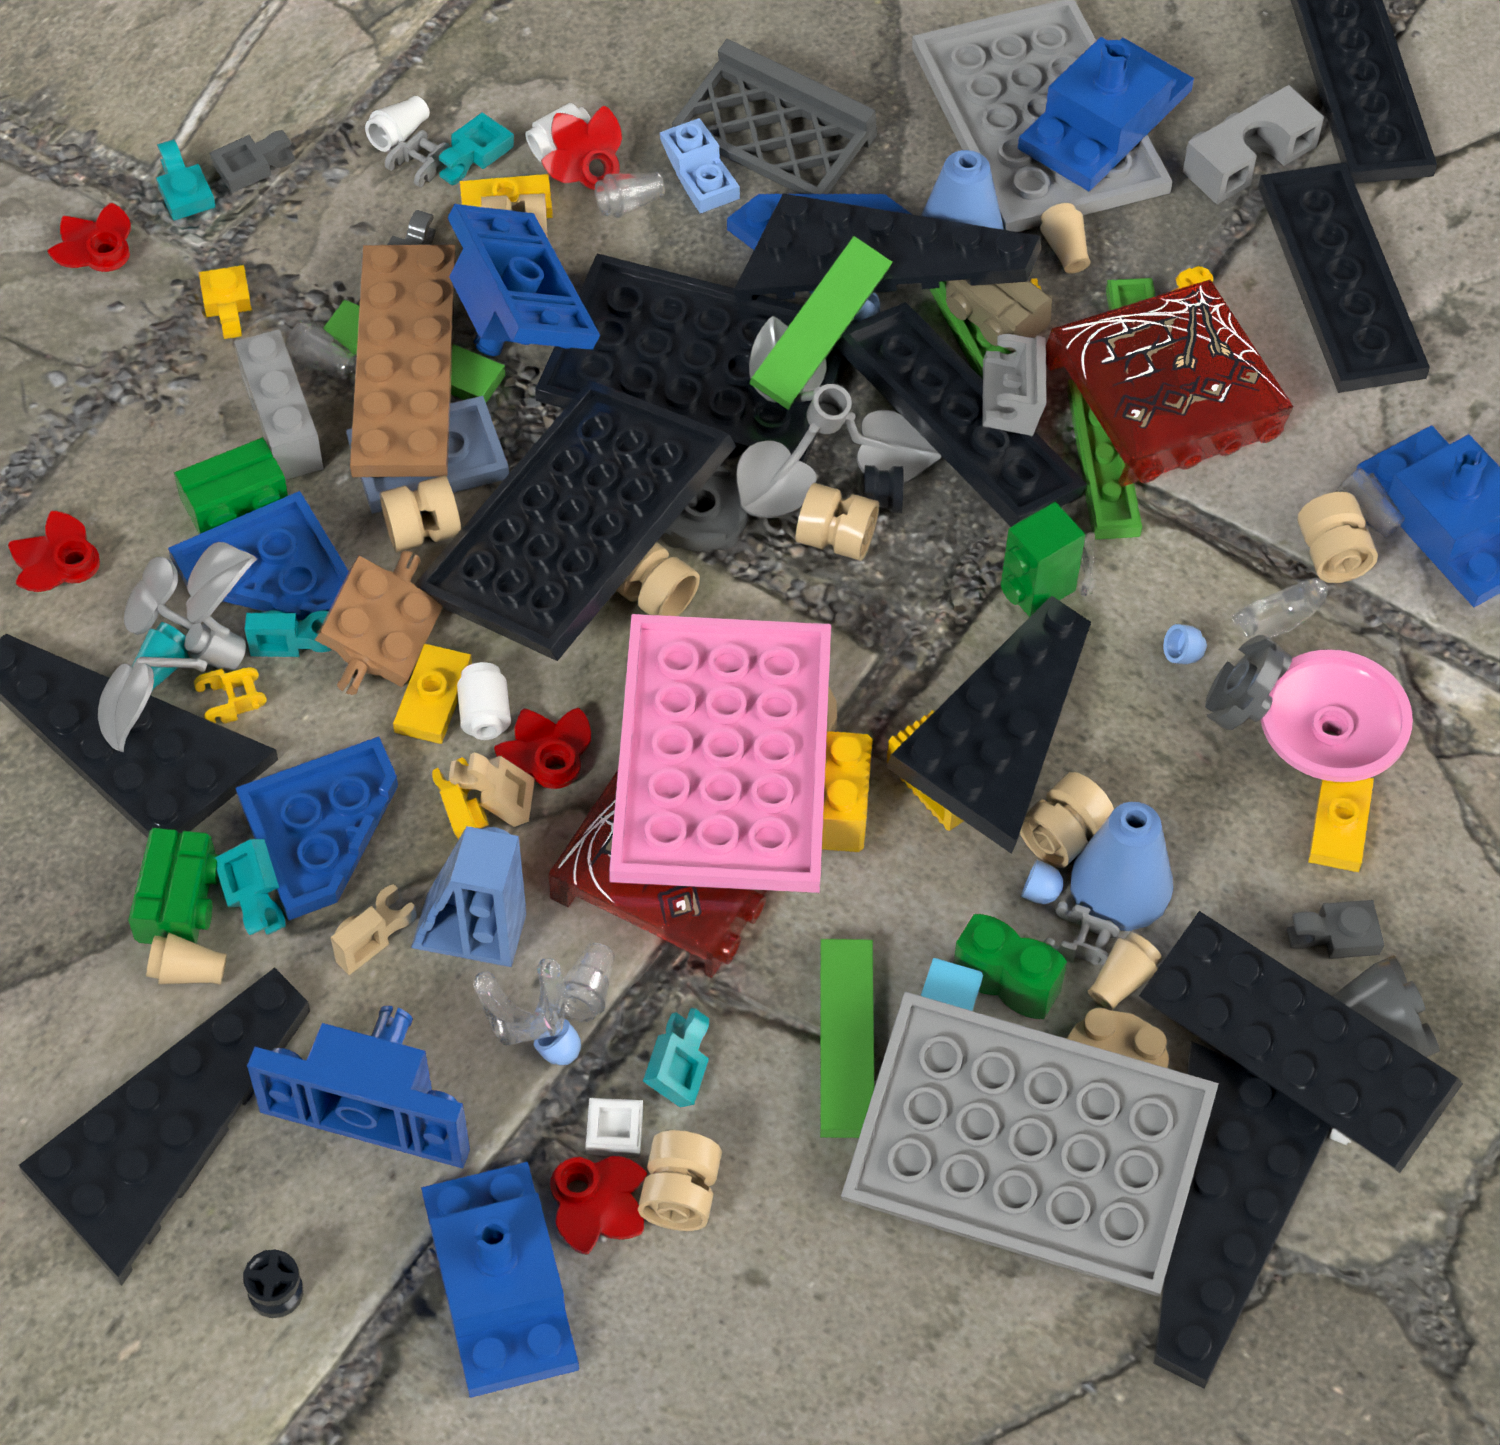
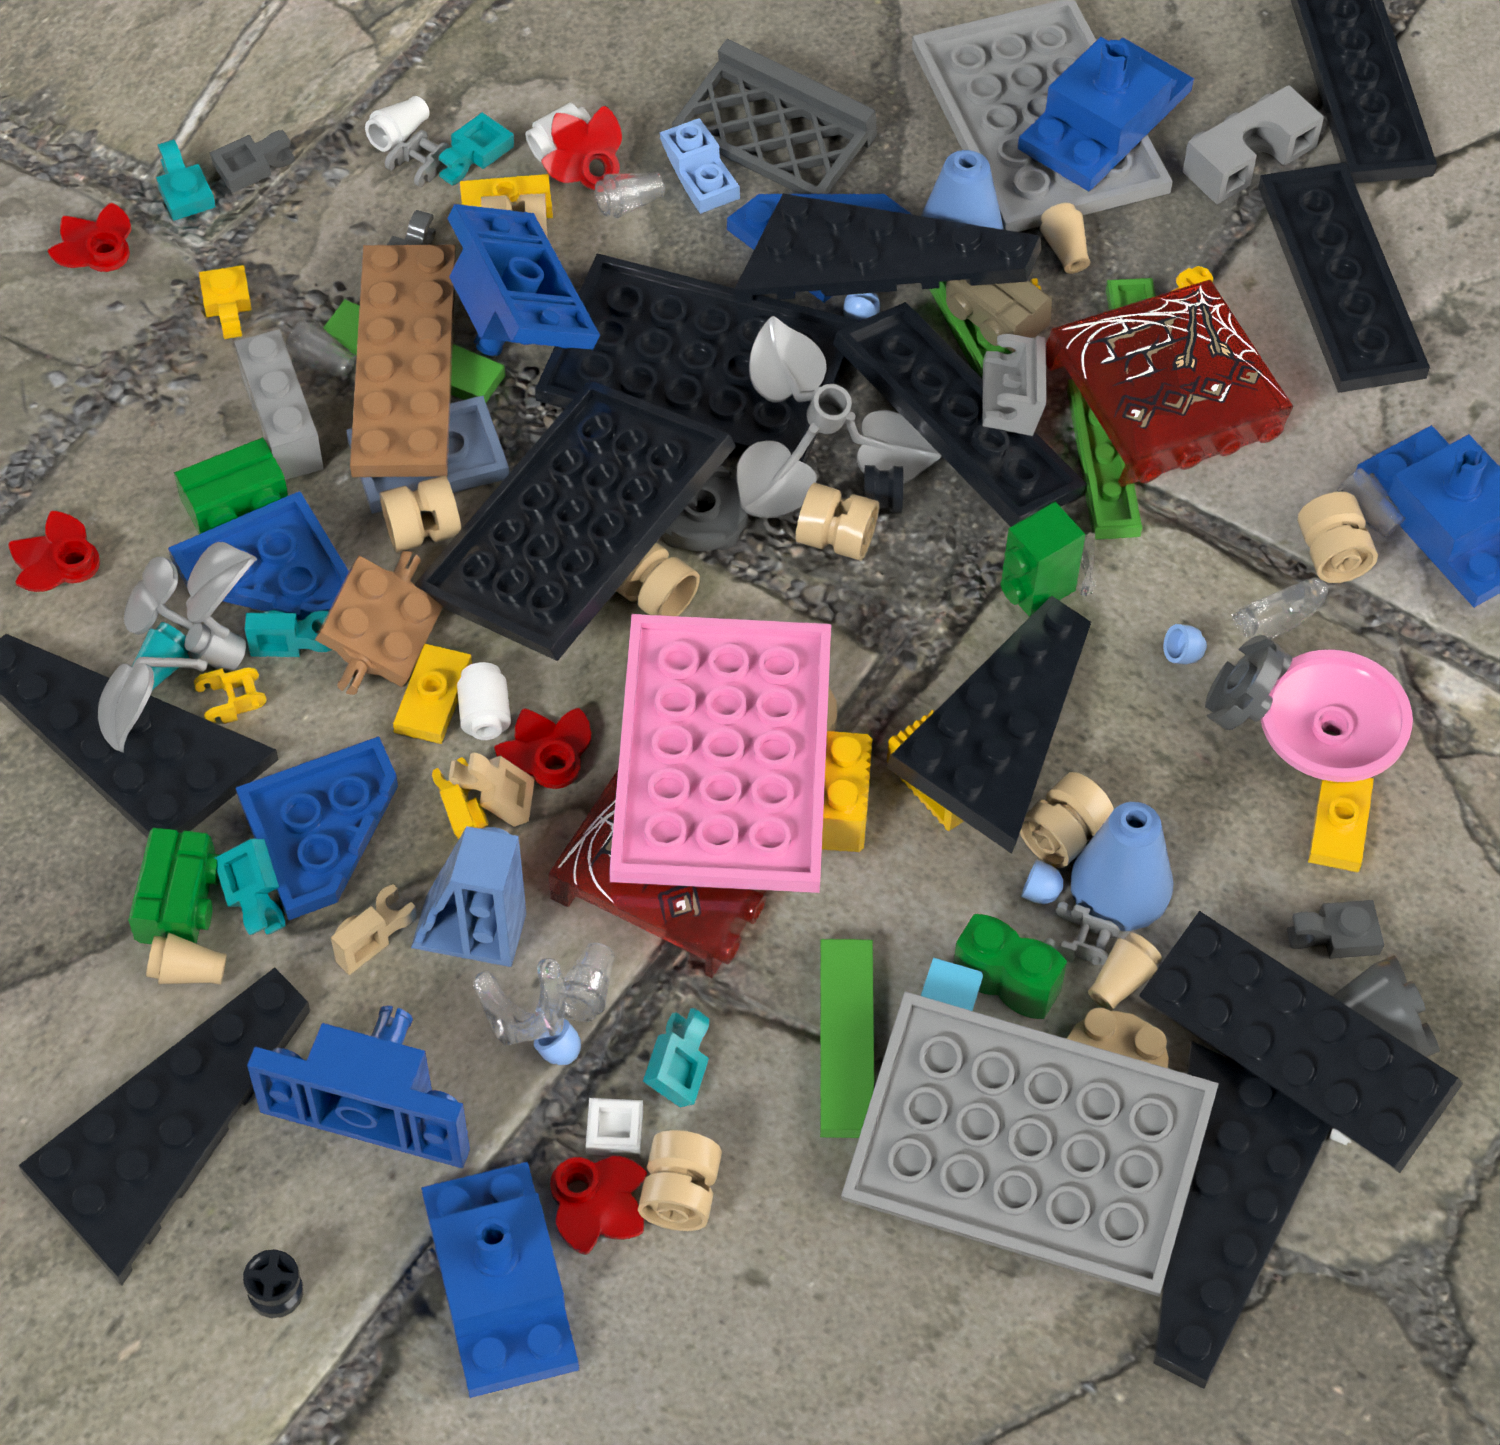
bright green tile [750,236,892,410] -> none

